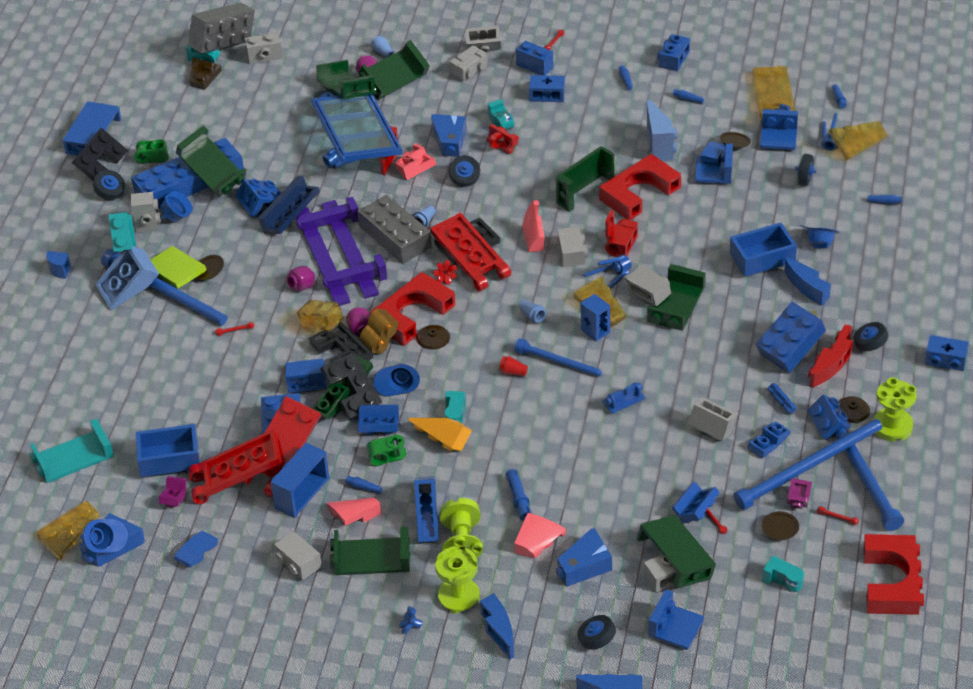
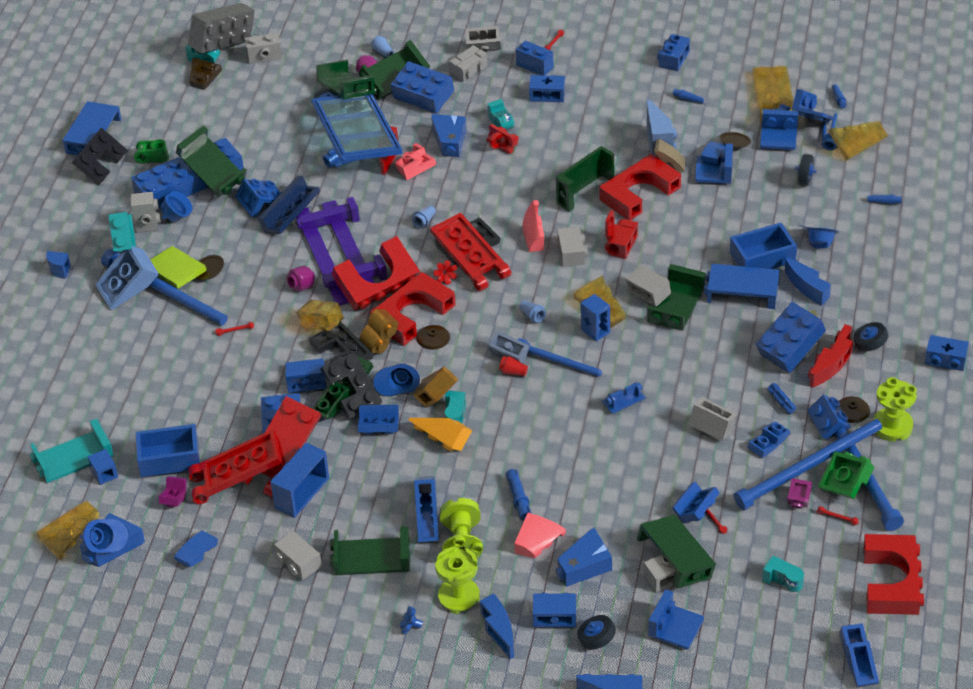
black wheel [93,170,125,200] -> none
coral slope [326,497,381,526] -> none
magenta head [346,307,370,336] -> none
blue animal [346,476,382,494] -> none
flat silver brick [358,195,432,264] -> none
green piece [367,435,407,466] -> none
black wheel [448,155,481,187] -> none
blue plant [584,255,632,288] -> none
blue animal [619,65,633,91] -> none
dark brown piece [762,511,799,540] -> none
none -> blue brick [87,449,118,485]
none -> red arch [332,236,420,311]
none -> blue piece [390,61,454,114]
none -> pearl gold slope [413,366,458,408]
none -> sand blue slope [488,331,530,364]
none -> blue brick [533,593,576,627]
none -> dark tan slope [654,139,685,173]
none -> blue panel [704,264,779,309]
none -> blue bracket [792,89,833,123]
none -> green plate [818,451,875,500]
none -> blue slope [839,623,879,687]

